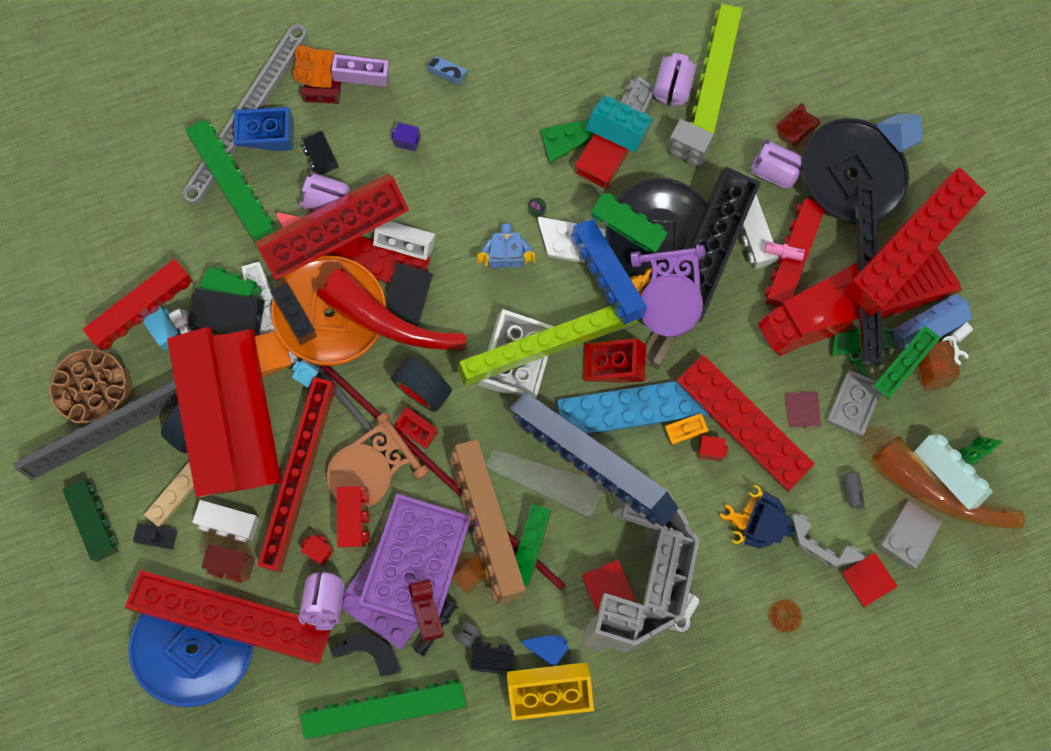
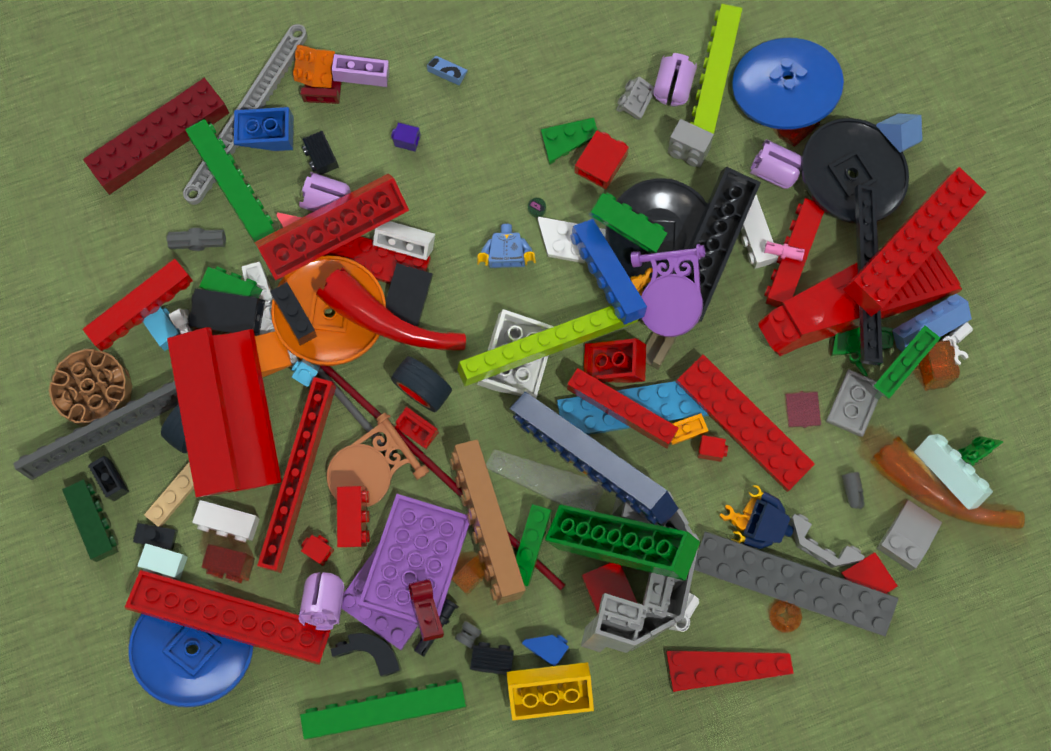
teal brick [586,95,654,153] -> none
none -> dark red brick [83,77,229,195]
none -> black brick [88,456,129,501]
none -> light aqua brick [138,544,188,580]
none -> dark grey piece [167,228,226,251]
none -> green brick [545,504,700,581]
none -> red brick [567,368,679,449]
none -> red wing [666,651,794,692]
none -> dark grey plate [694,531,899,637]
none -> blue dish [732,38,844,130]

